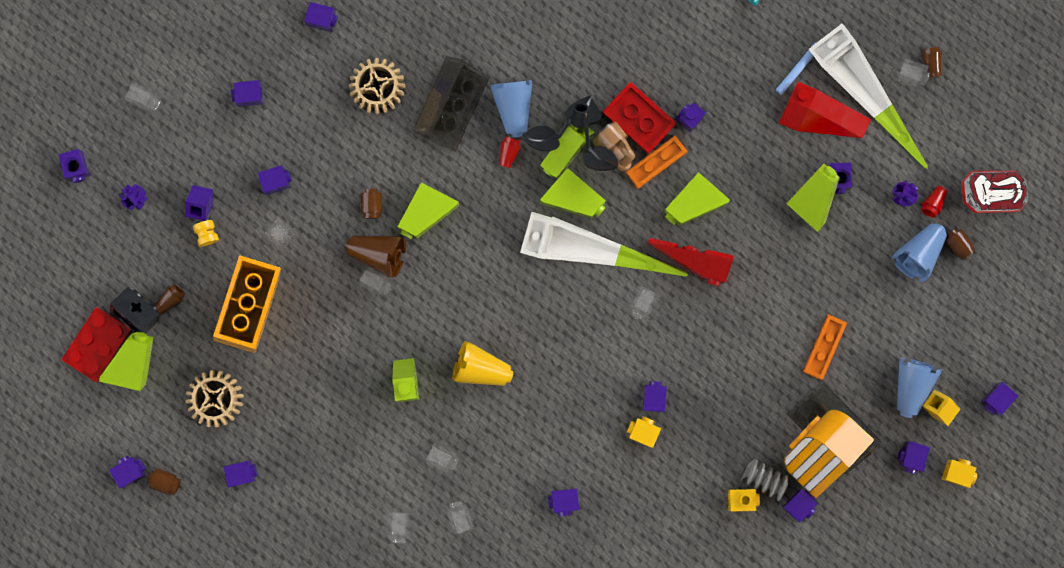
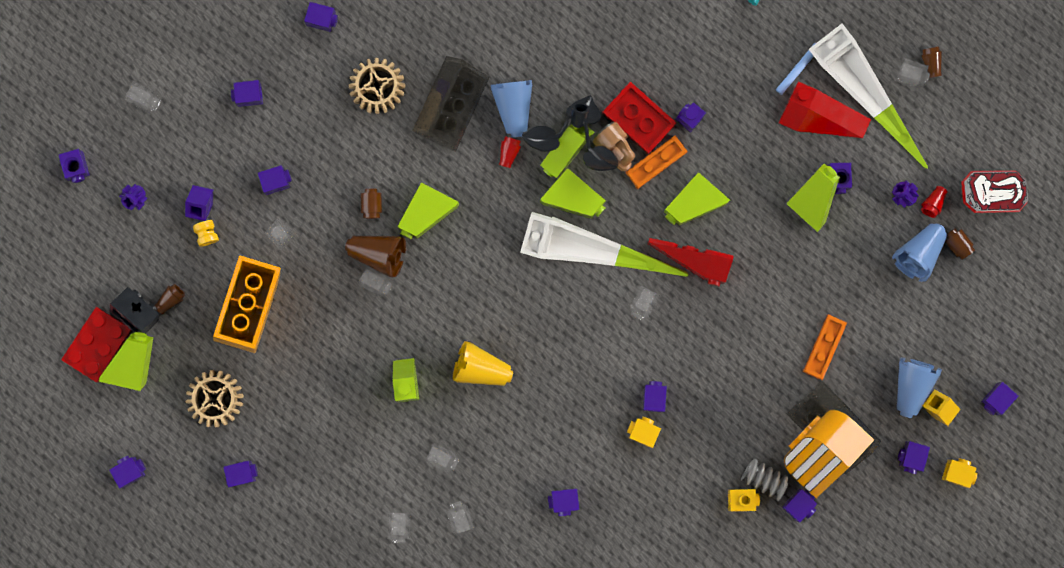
reddish brown brick [147,468,181,495] -> none

